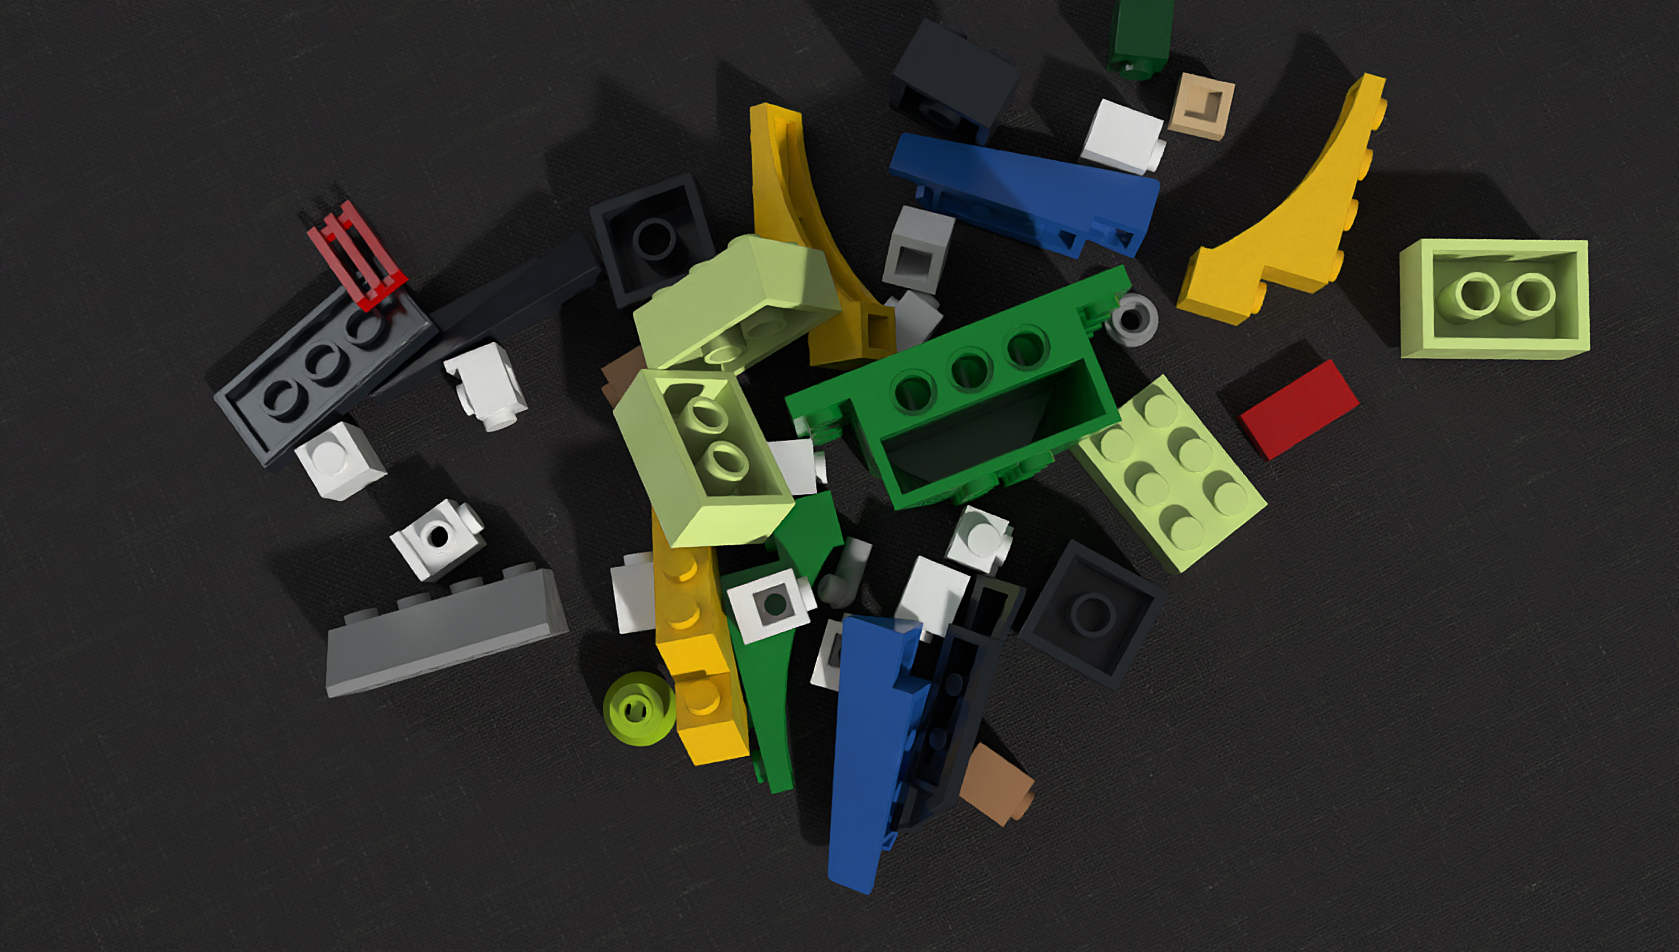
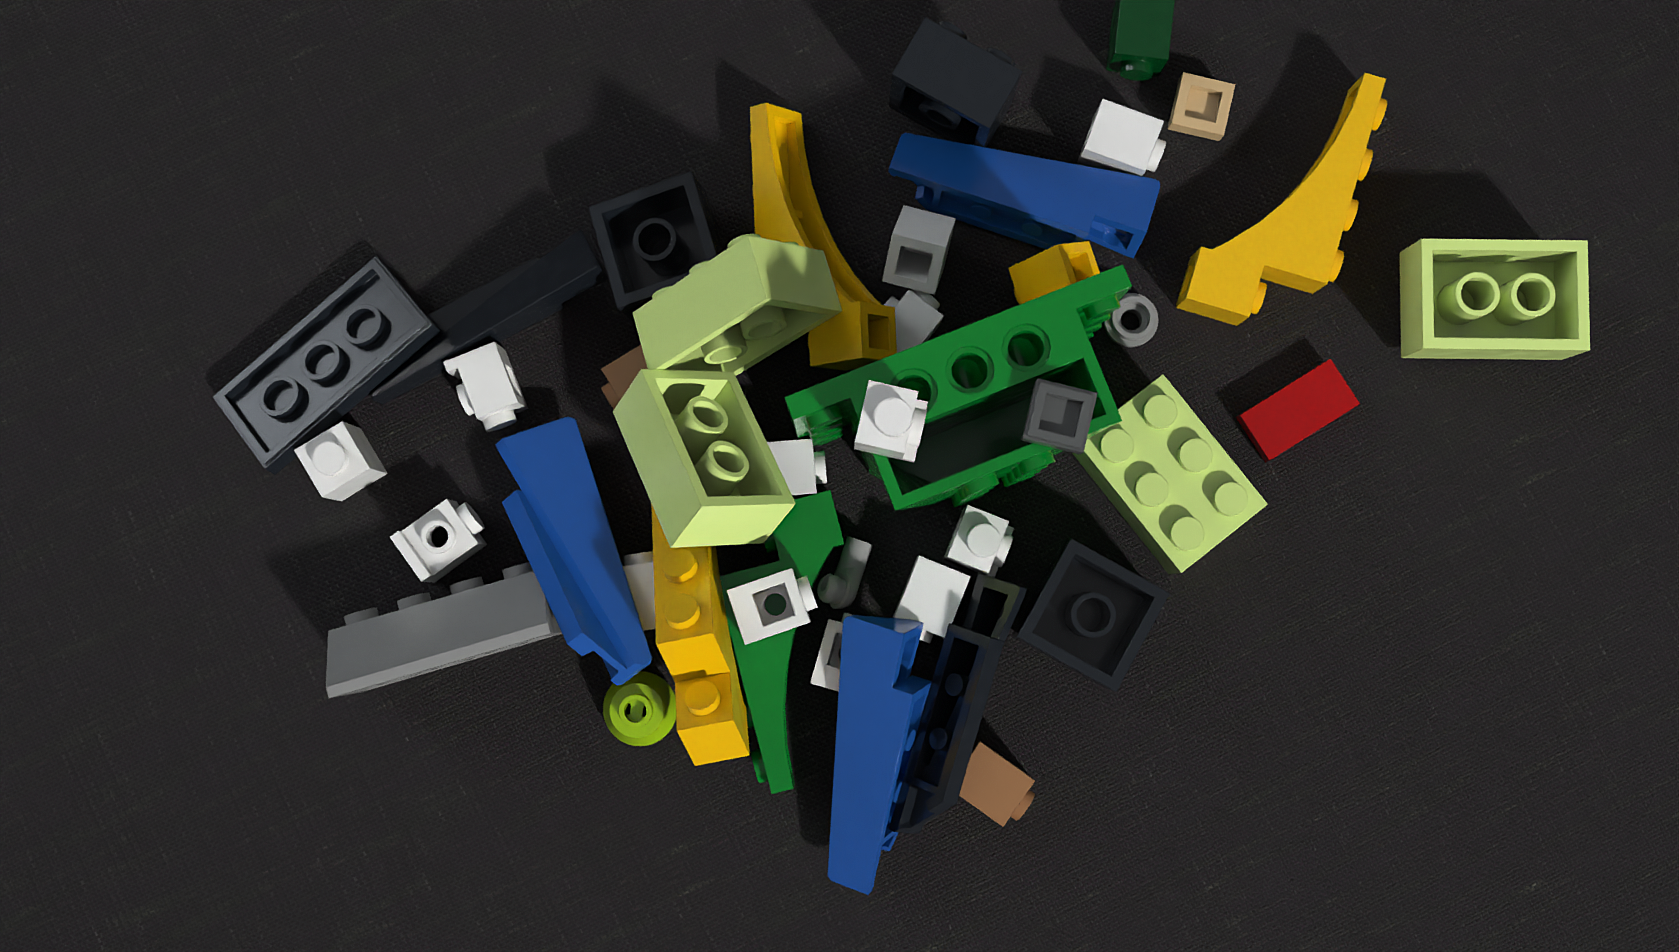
red tile [306,200,409,313] -> none
none -> blue wedge [495,417,652,685]
none -> white brick [854,380,928,462]
none -> yellow brick [1008,241,1100,304]
none -> dark grey tile [1021,378,1097,455]

